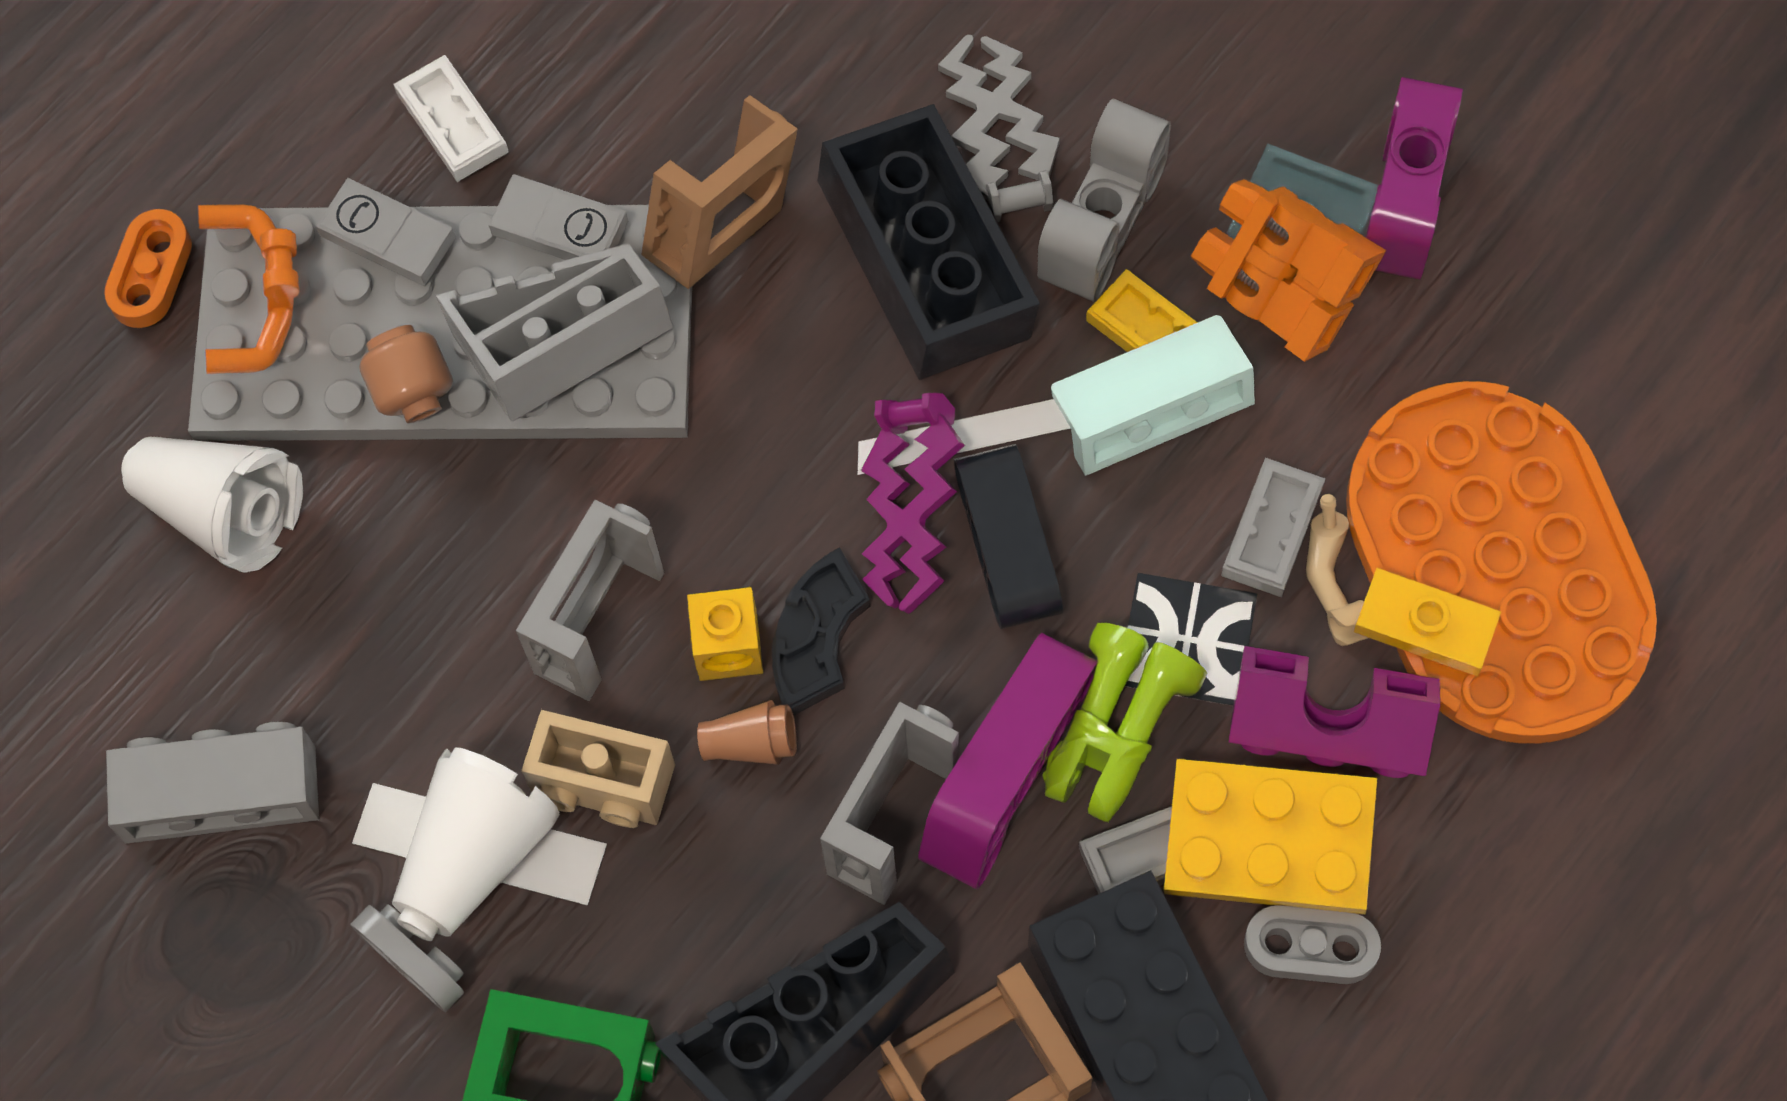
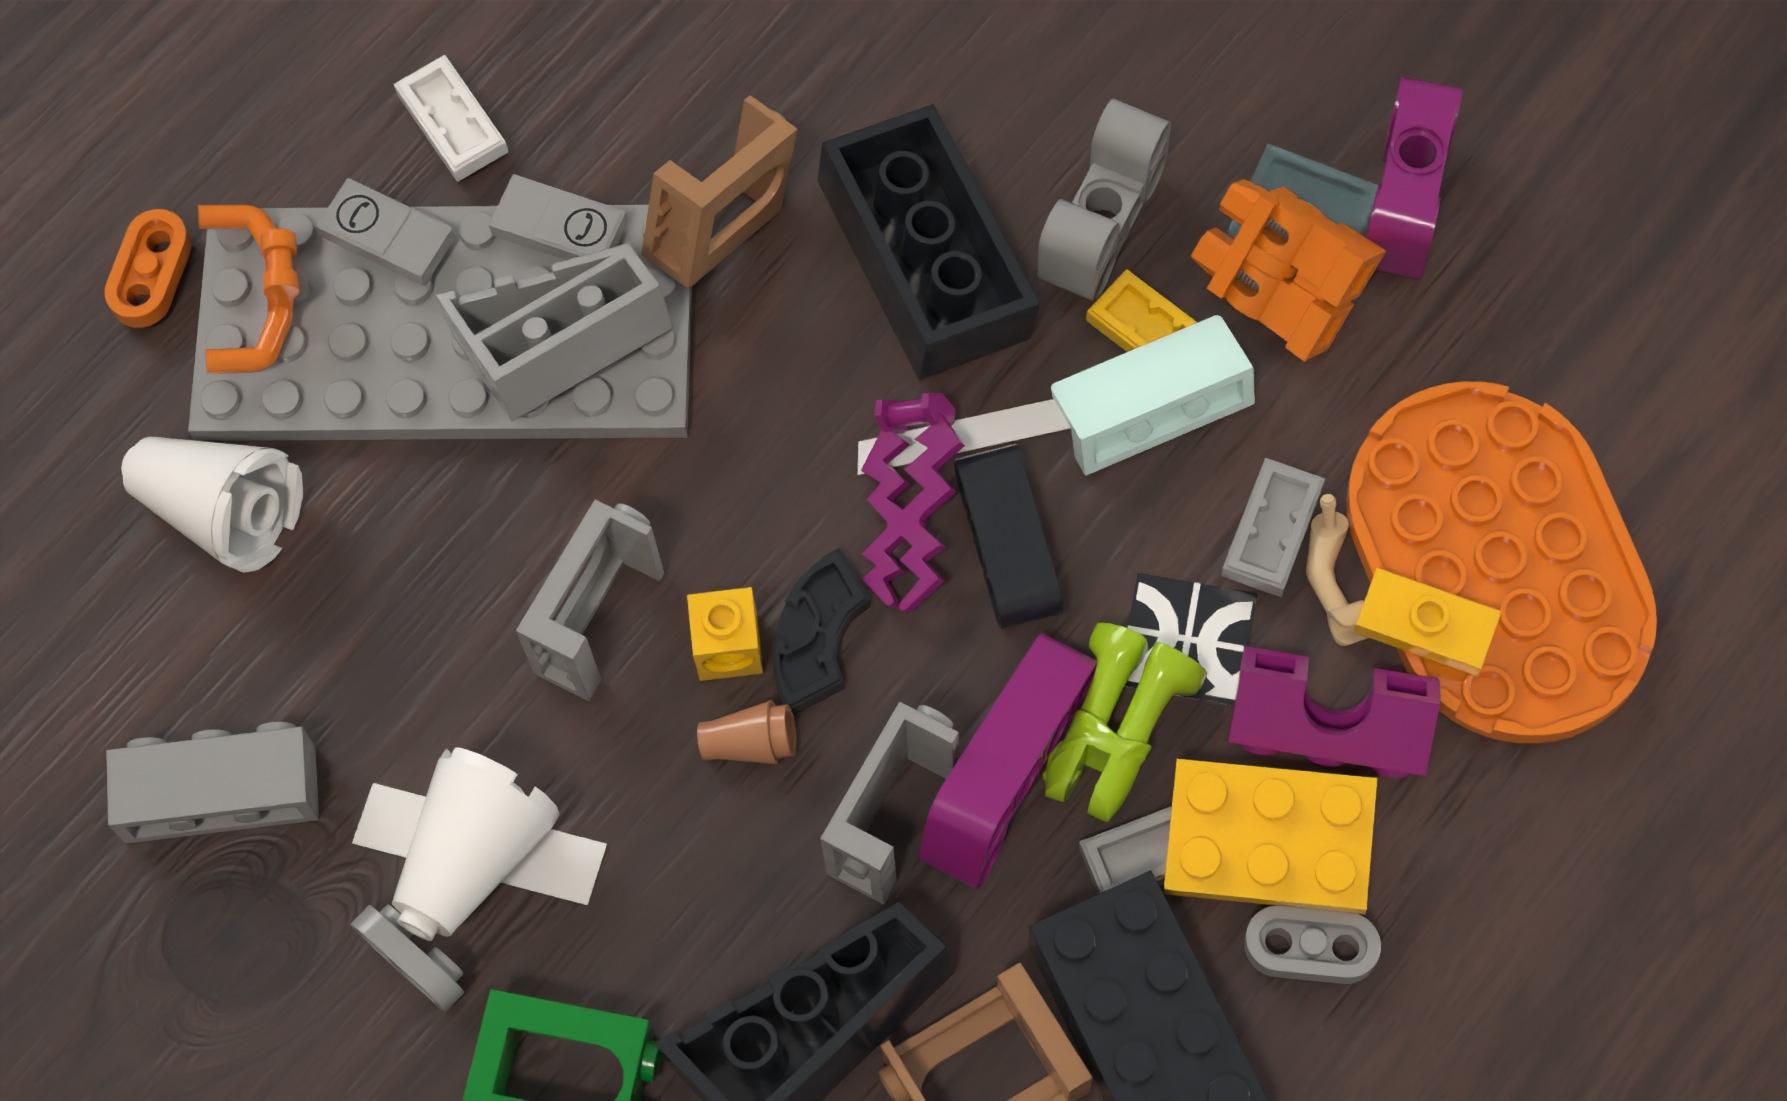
nougat head [359,325,453,423] -> none
tan brick [522,710,675,828] -> none
light grey piece [938,35,1060,222] -> none

